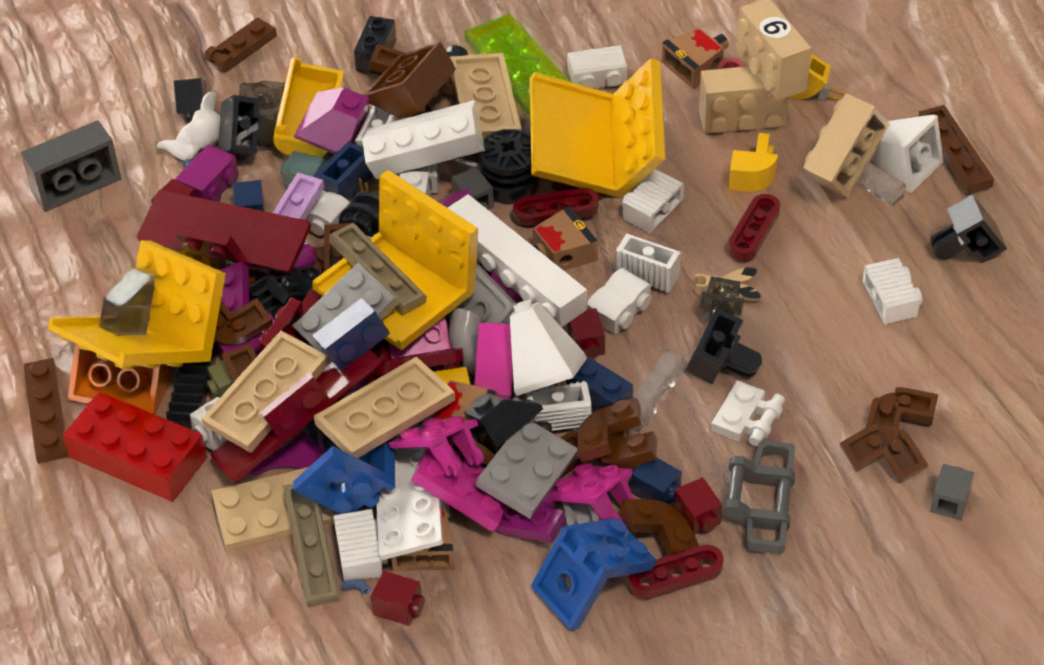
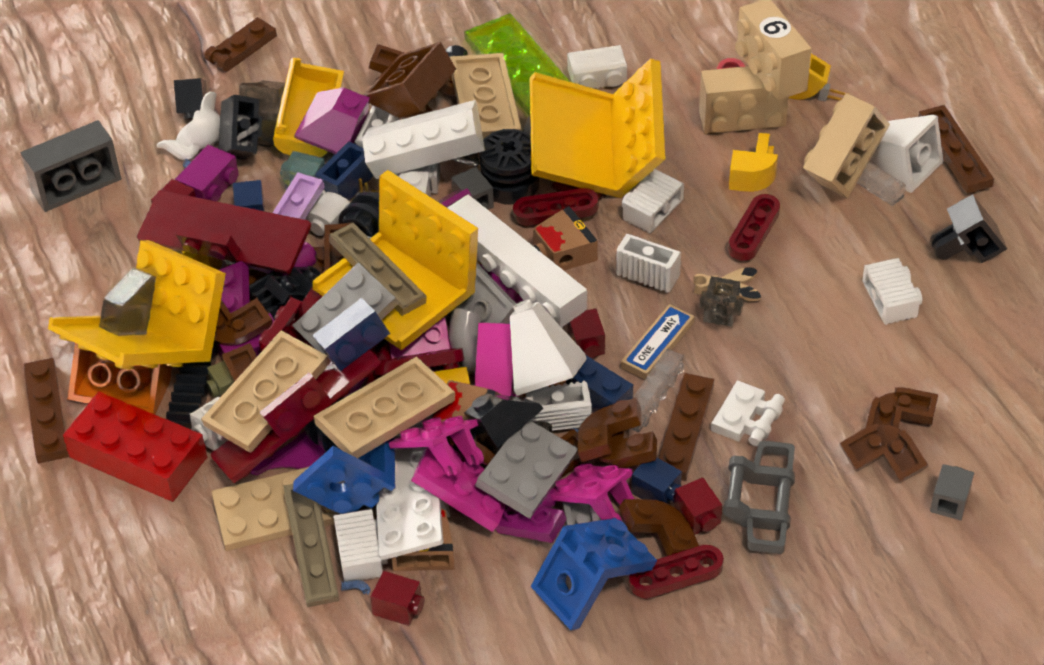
black brick [354,16,397,75] -> none
white brick [587,268,652,334] -> none
medium nougat torso [661,29,729,89] -> none
black brick [685,307,762,384] -> none
none -> tile [621,304,695,381]
none -> reddish brown plate [659,373,714,481]

